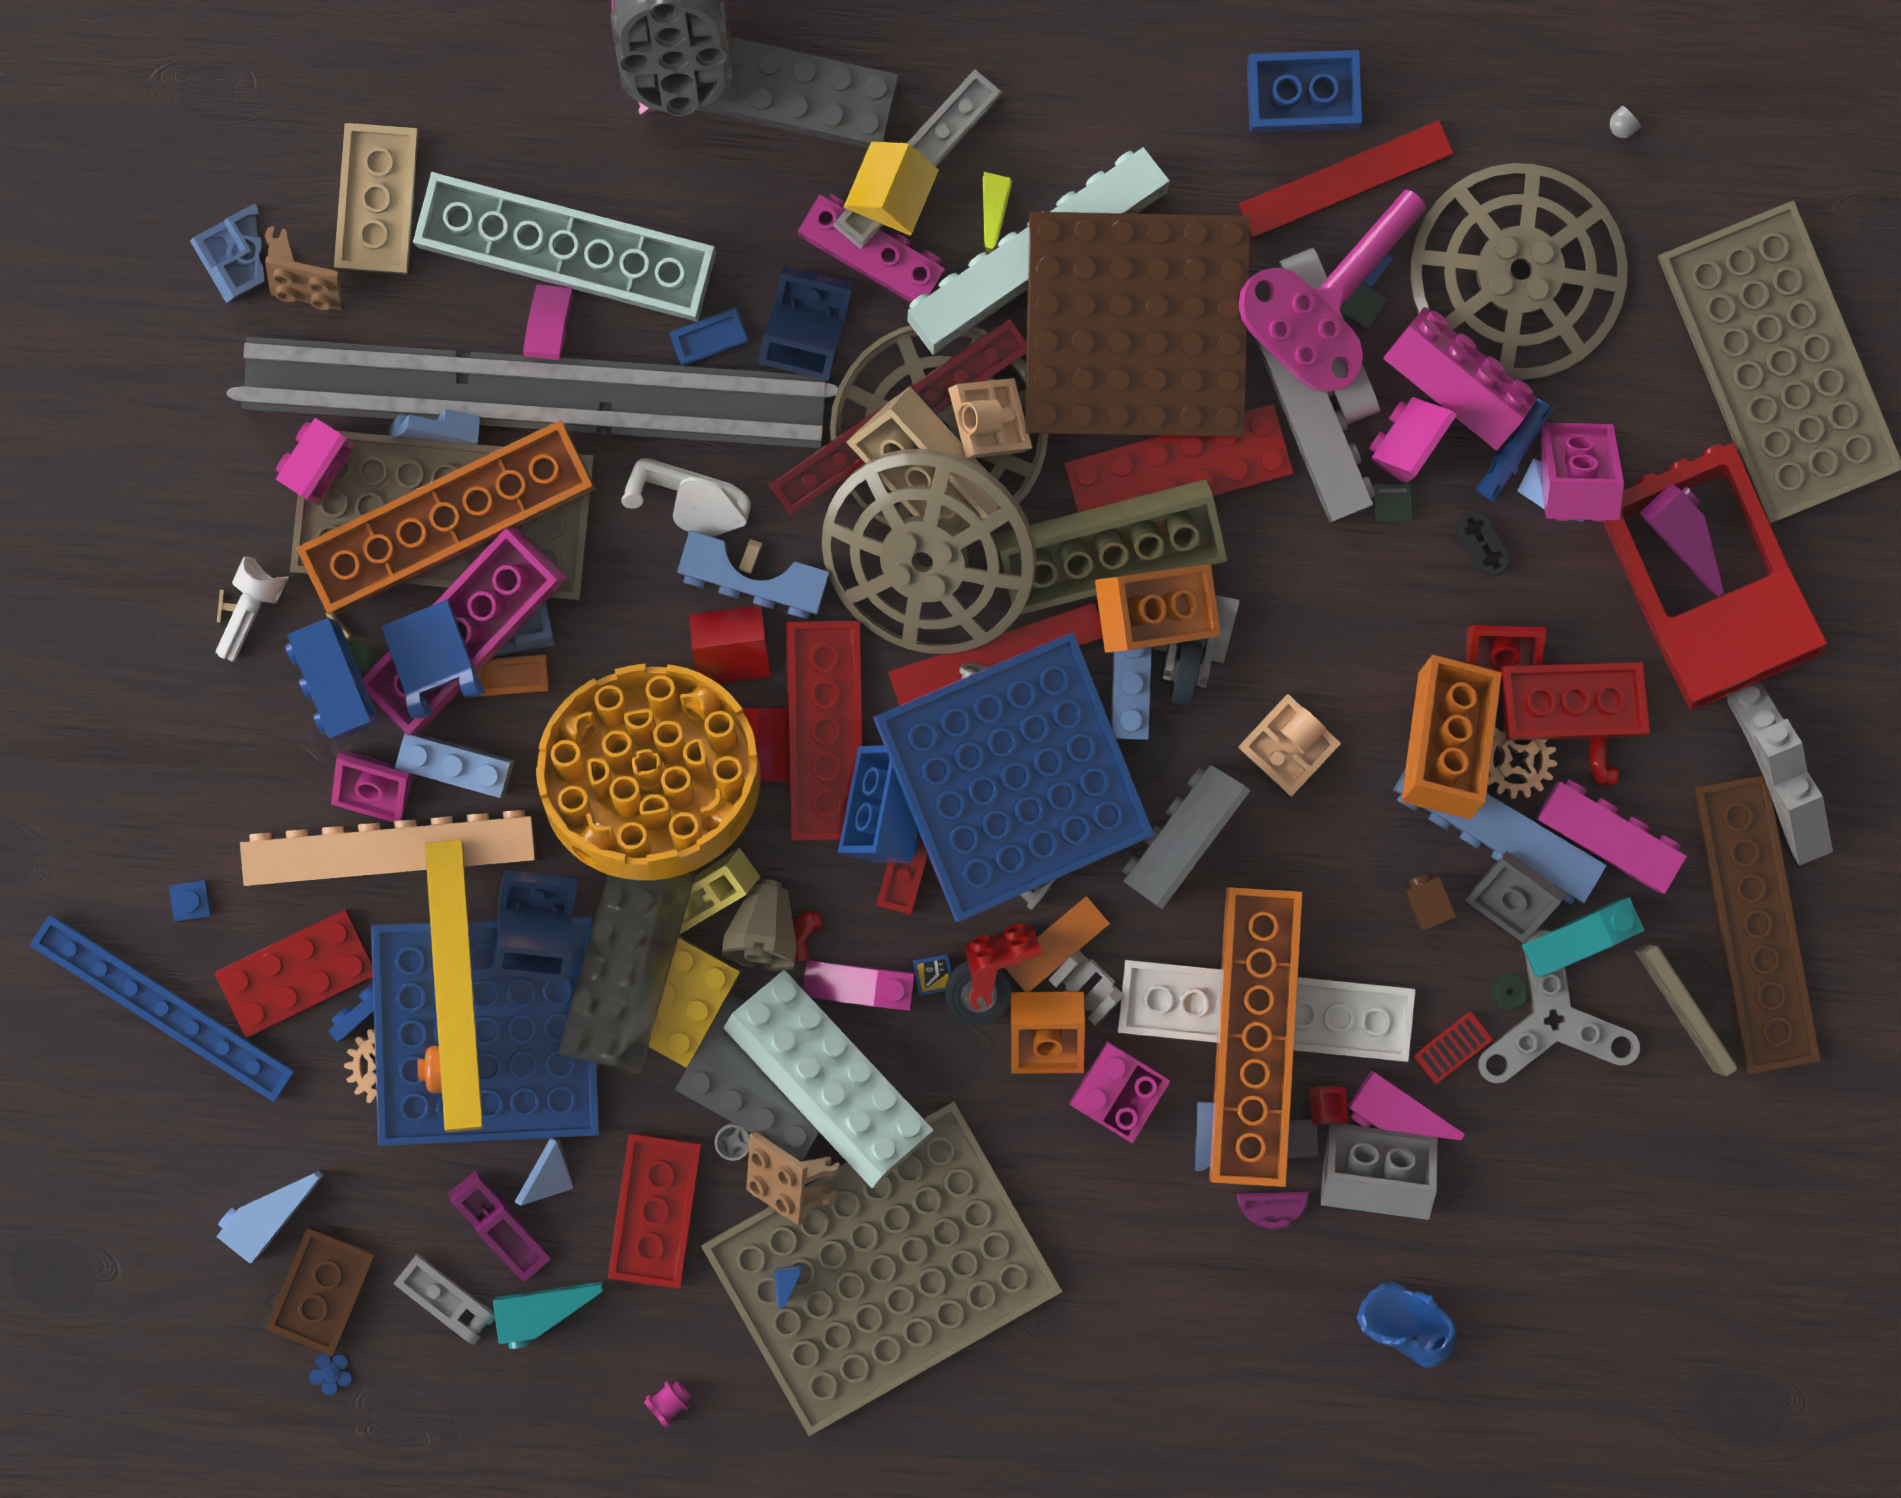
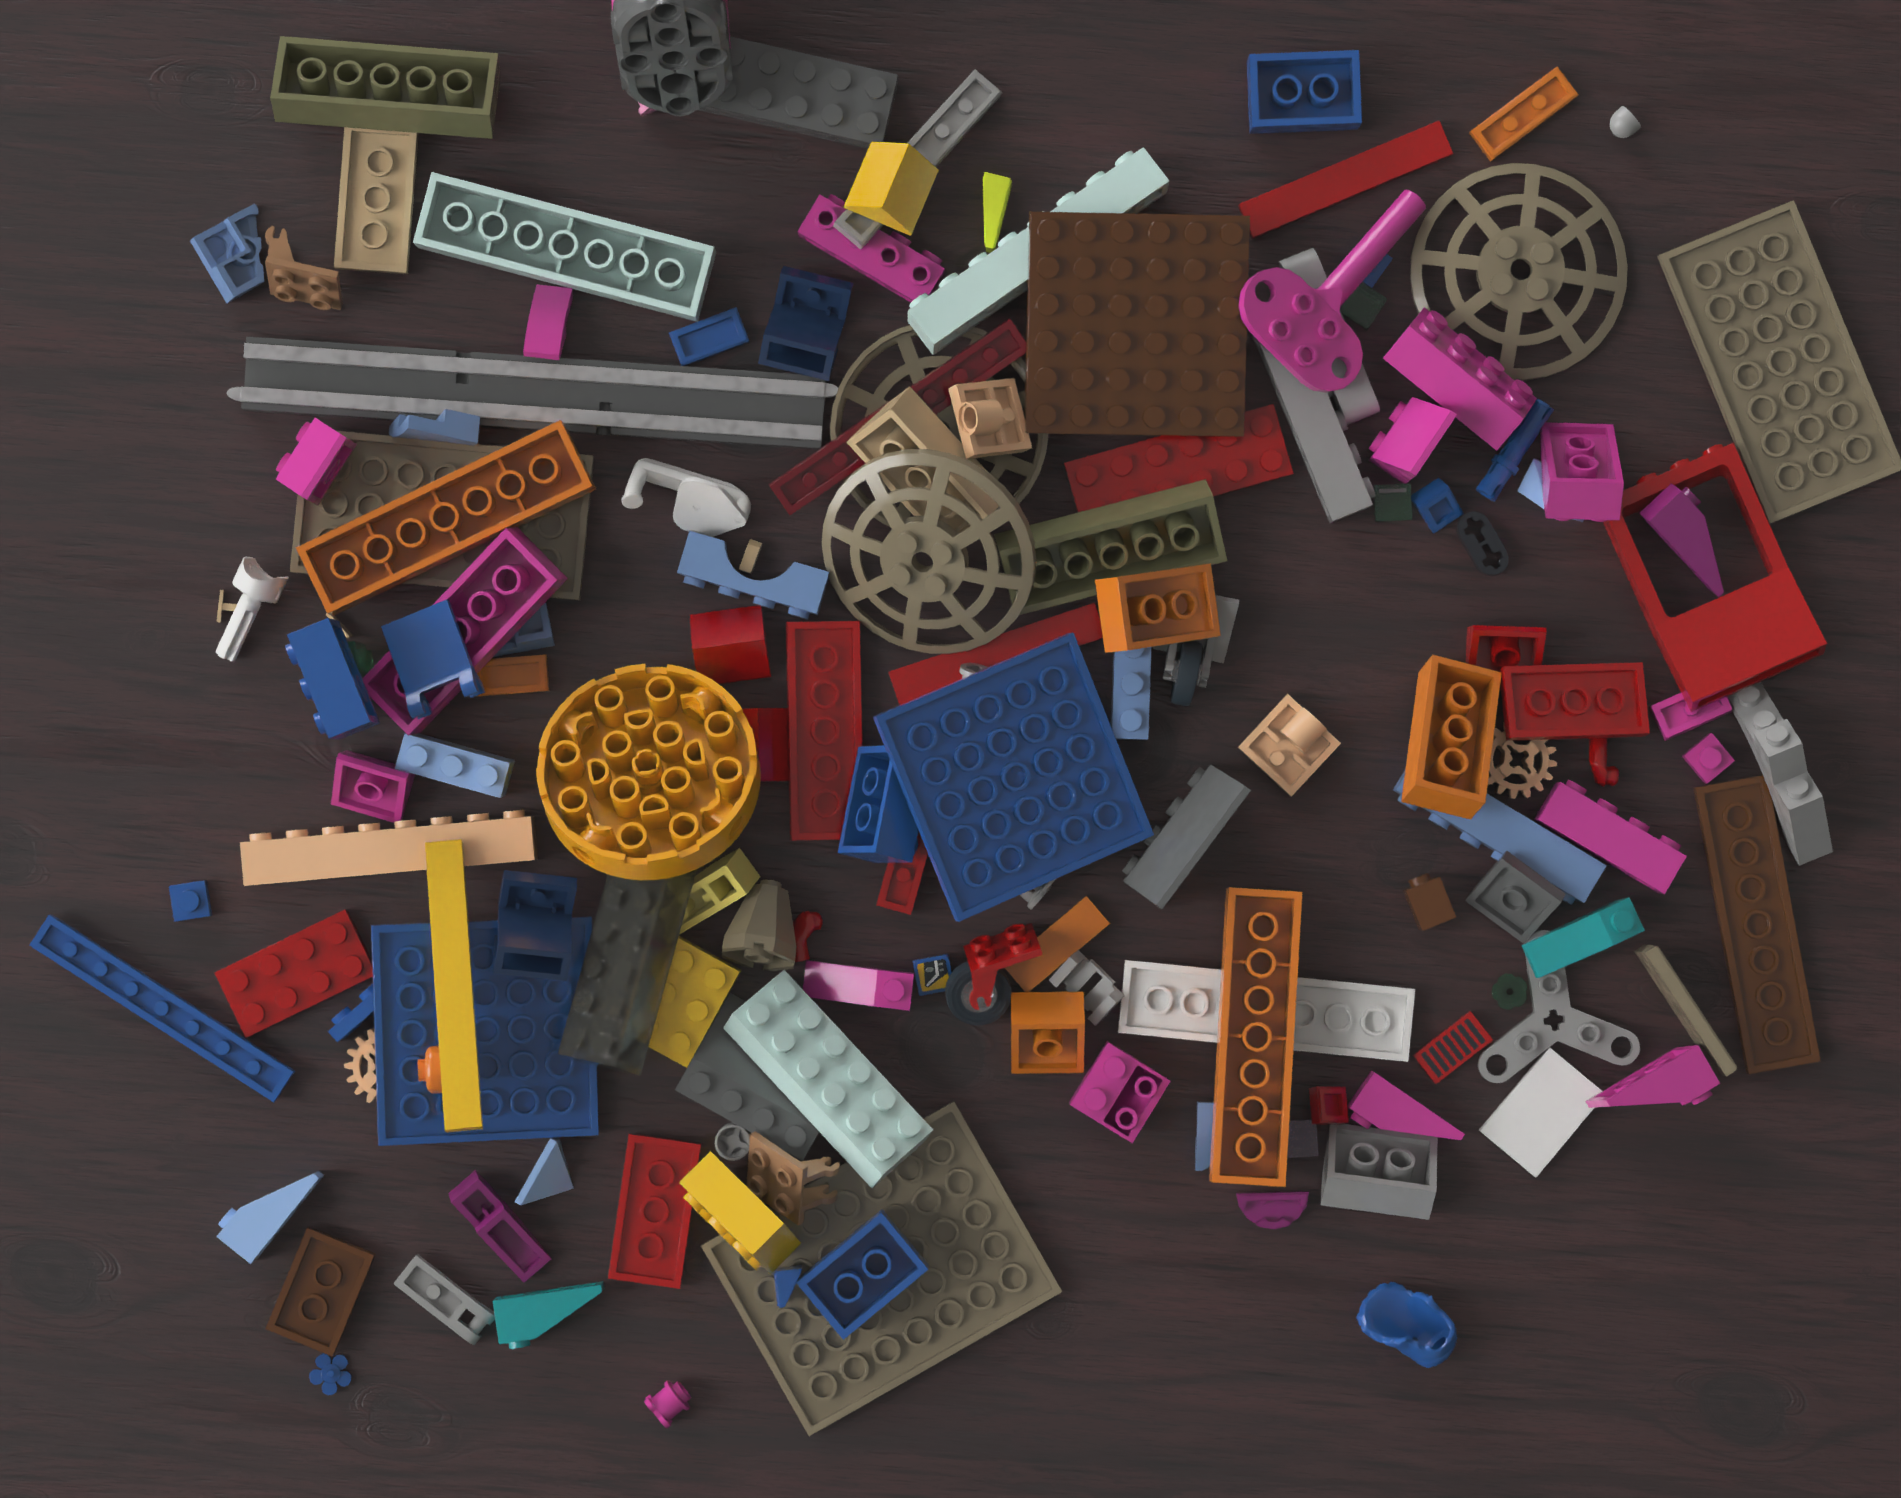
none -> olive brick [270,36,501,139]
none -> yellow brick [679,1151,801,1275]
none -> blue brick [797,1209,929,1340]
none -> blue slope [1410,478,1464,534]
none -> orange tile [1469,66,1579,162]
none -> white tile [1479,1047,1602,1177]
none -> dark pink slope [1585,1045,1720,1108]
none -> dark pink plate [1650,692,1733,741]
none -> dark pink plate [1682,733,1735,784]

